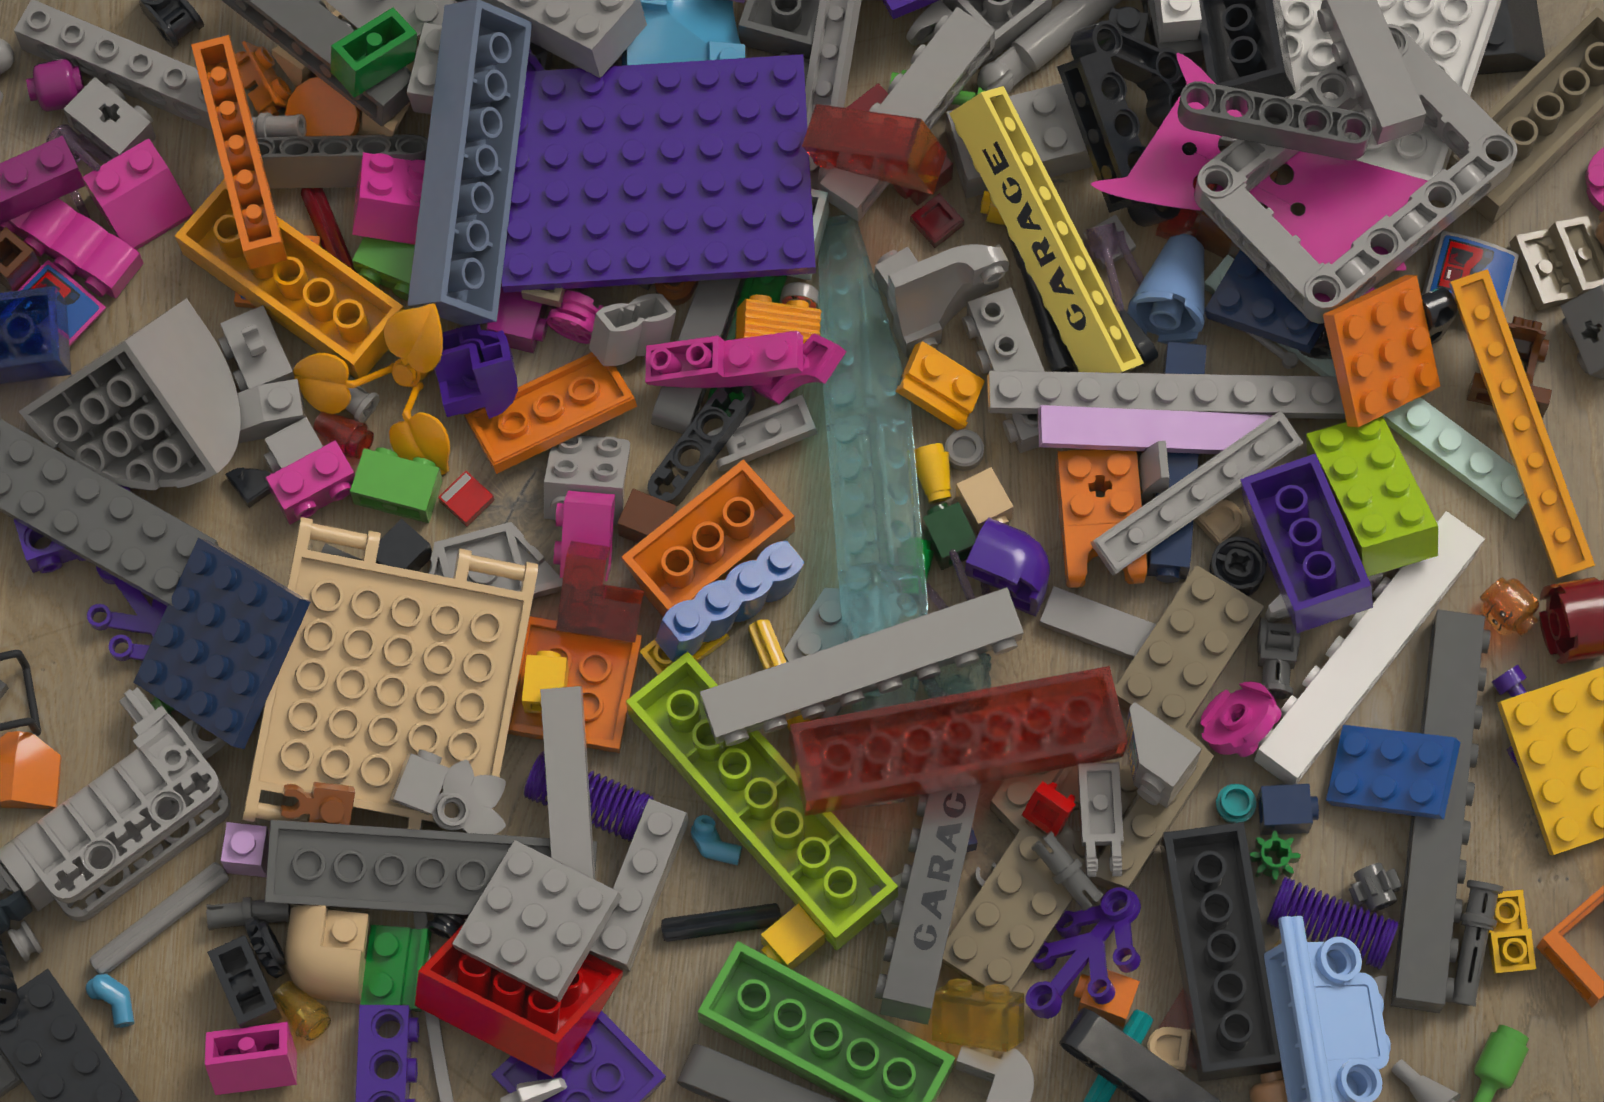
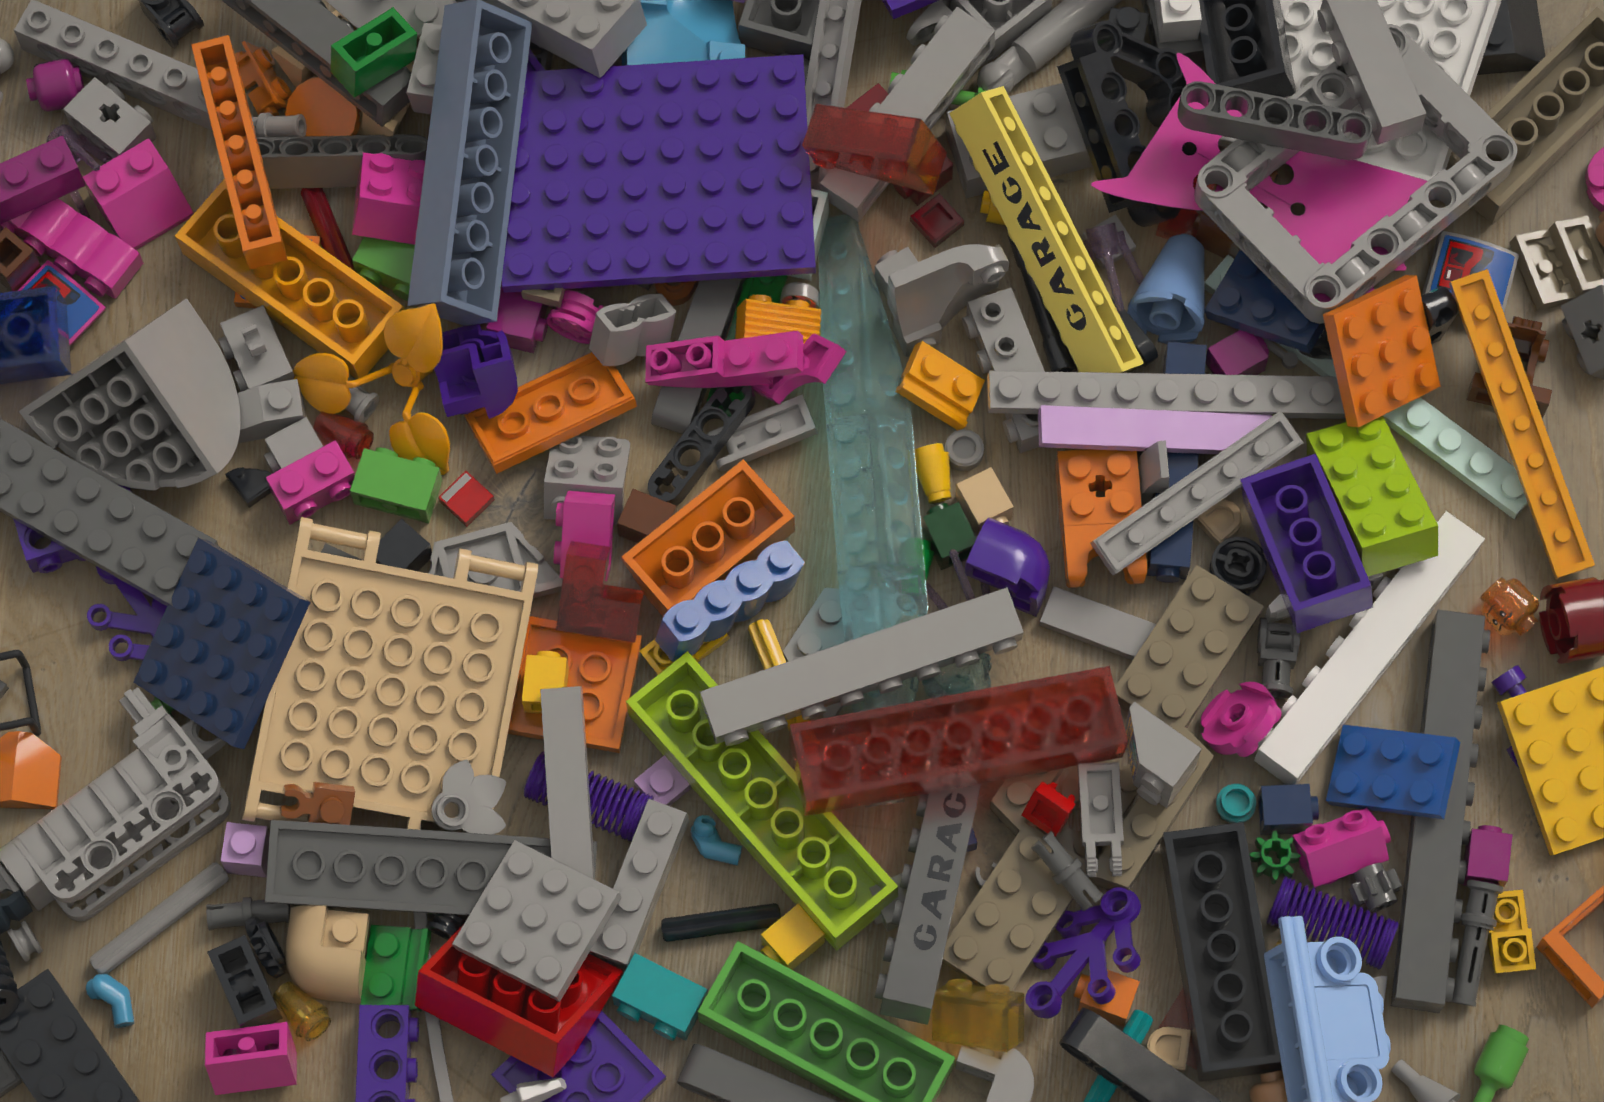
light grey brick [390,749,449,815] -> none
none -> teal brick [612,953,708,1041]
none -> lavender plate [634,755,691,806]
none -> magenta brick [1206,330,1269,375]
none -> dark pink brick [1292,808,1391,887]
none -> magenta brick [1461,825,1513,887]

